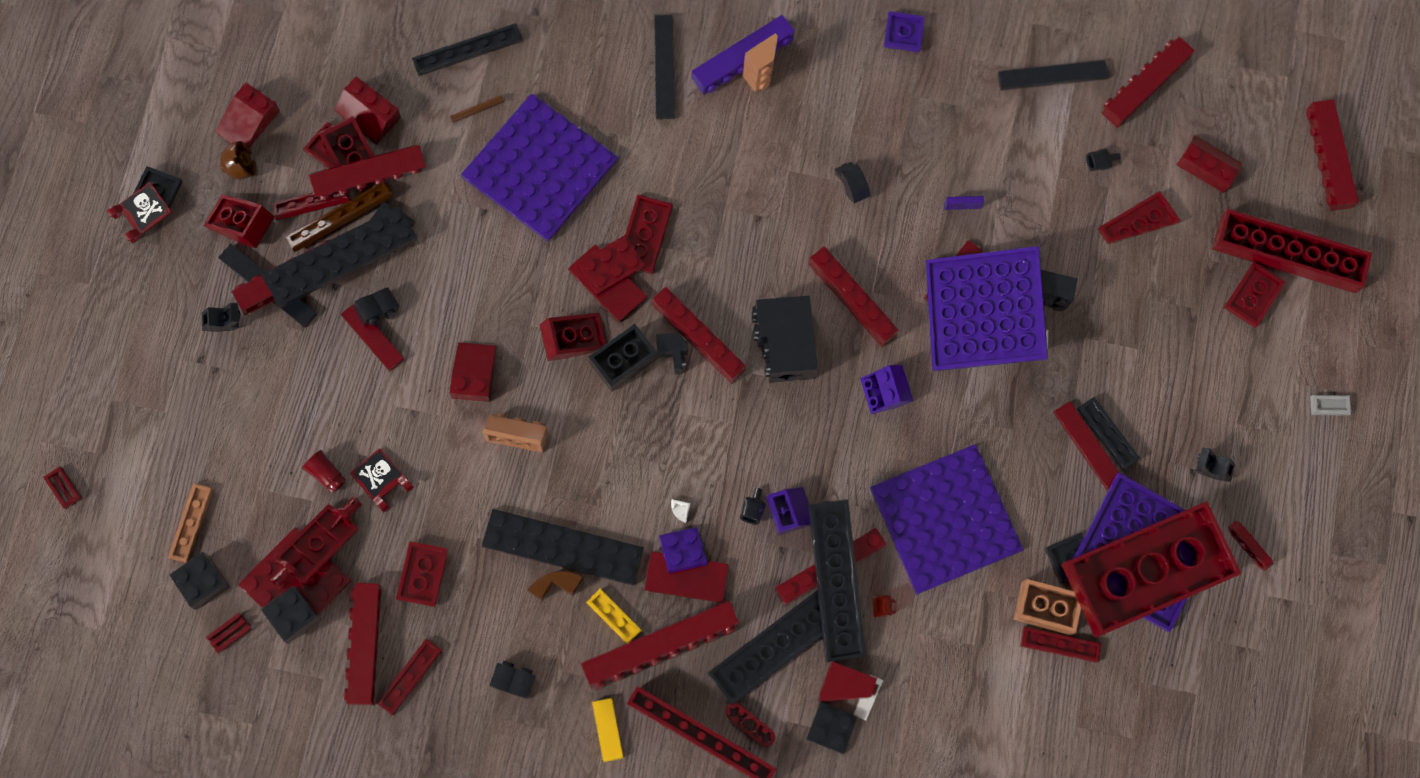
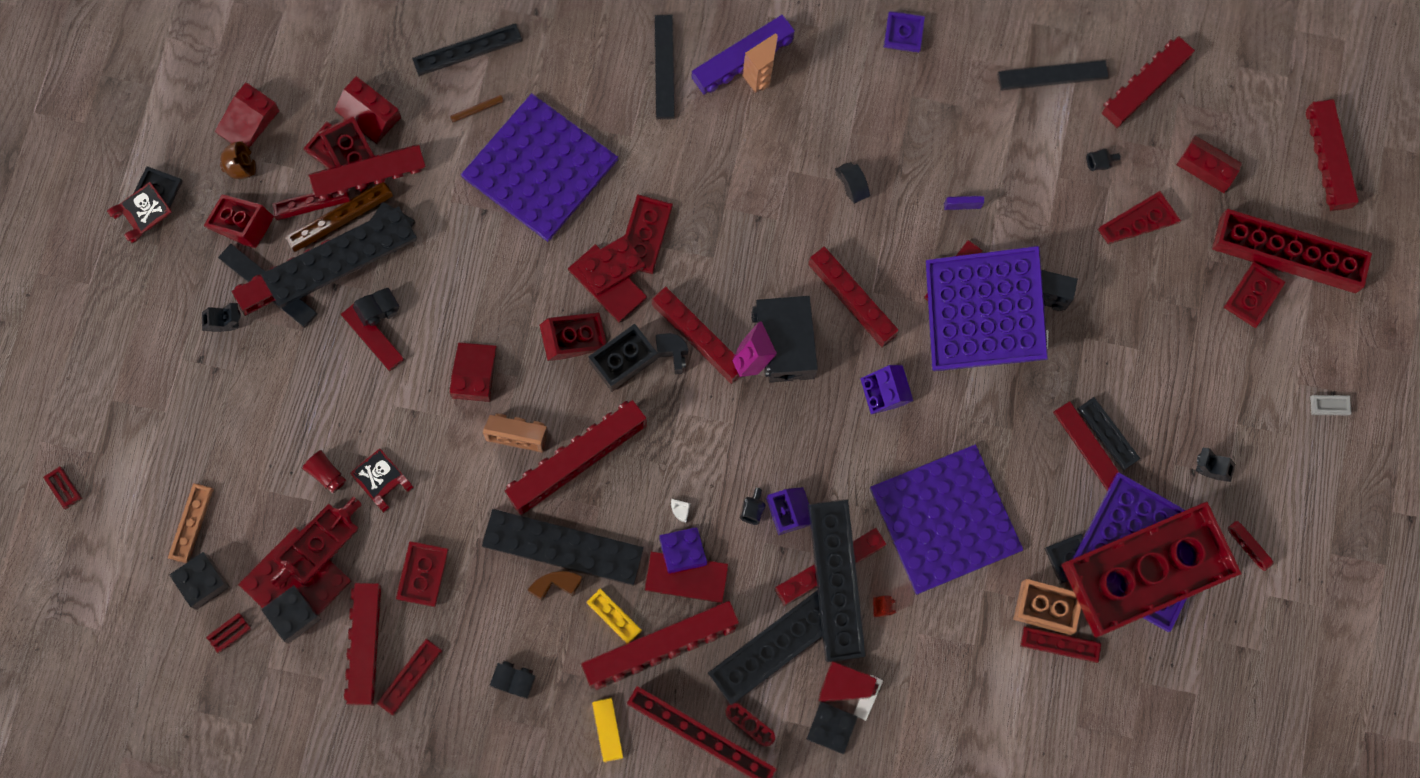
none -> dark red brick [504,400,647,516]
none -> magenta slope [732,321,777,377]

